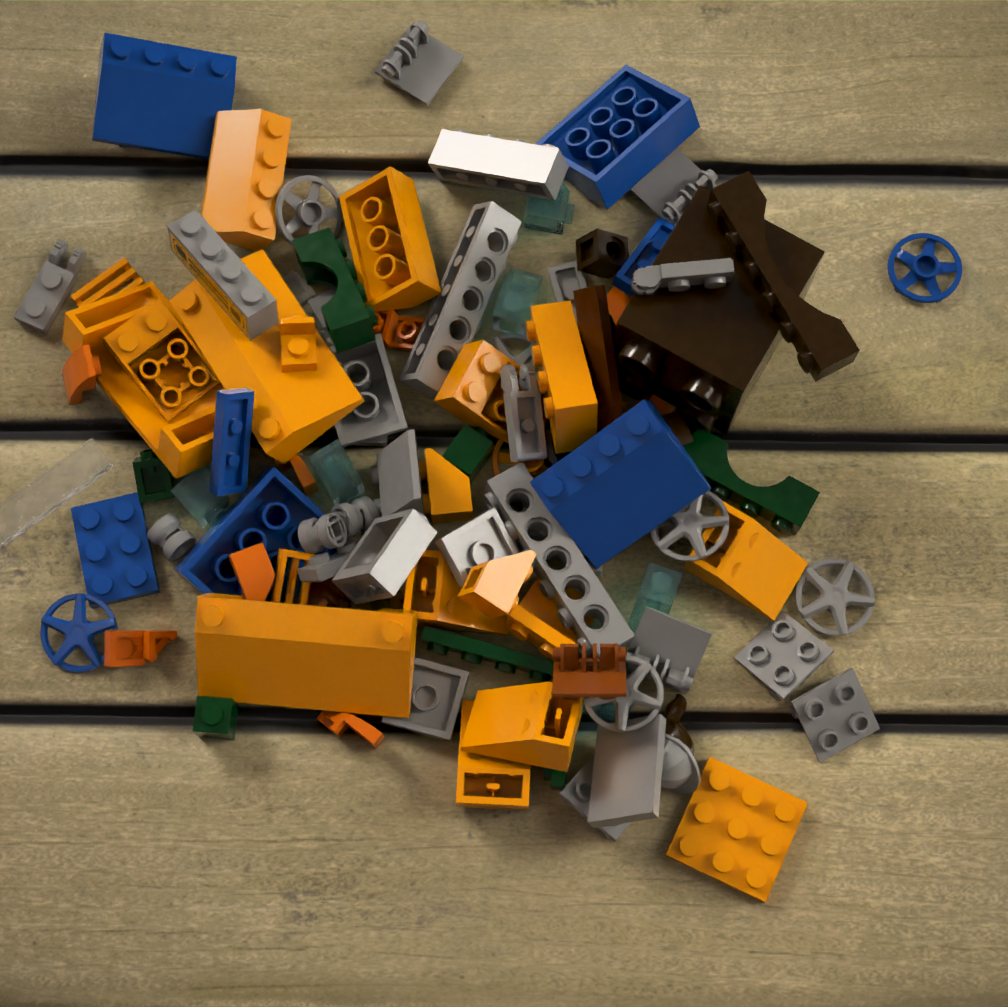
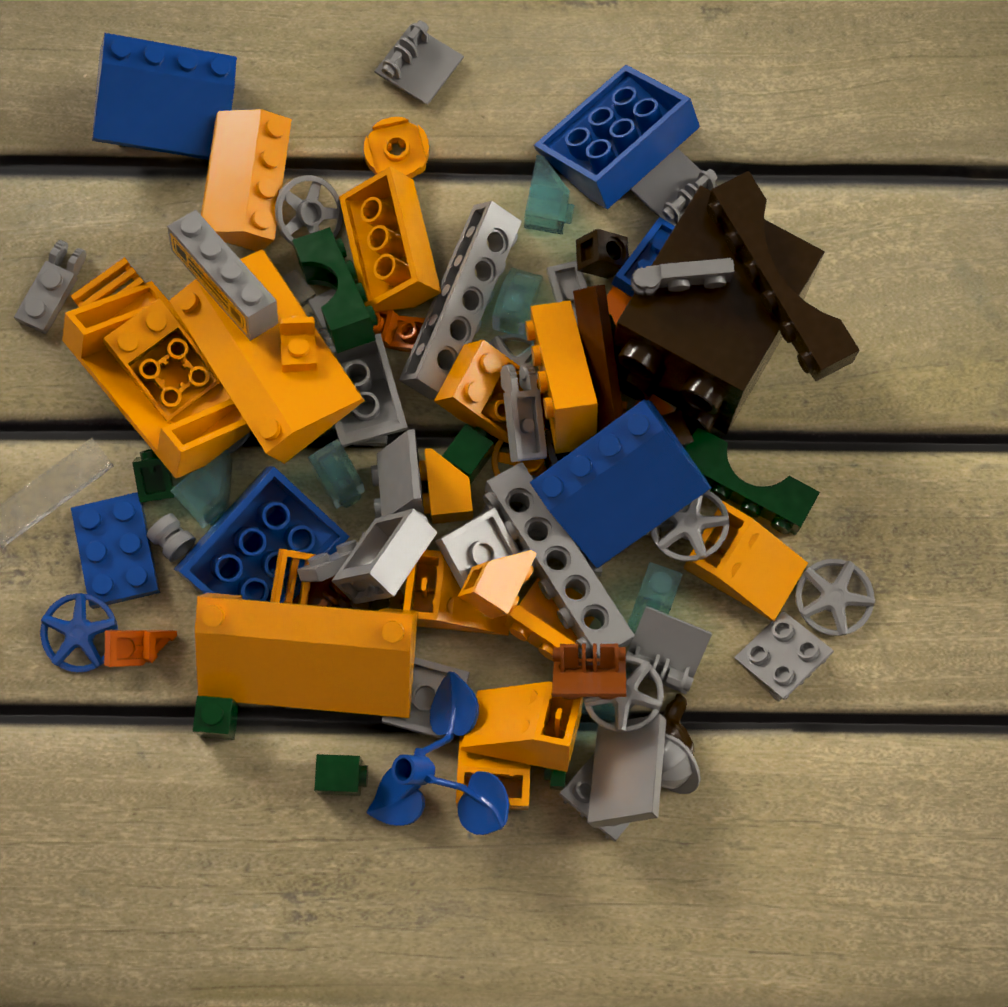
orange slope [62,344,102,405] -> none
blue plate [209,388,254,496] -> none
orange slope [229,542,276,601] -> none
orange slope [272,454,319,496] -> none
light grey wheel [298,512,347,554] -> none
orange slope [316,710,385,749] -> none
light grey wheel [331,496,379,538] -> none
dark green plate [421,625,554,682] -> none
brick [428,129,569,201] -> none
light orange plate [665,756,808,903] -> none
light grey hinge [789,668,880,762] -> none
blue wheel [887,233,962,303] -> none
none -> dark green brick [314,754,368,796]
none -> light orange plate [364,117,429,179]
none -> blue plant [366,671,509,835]

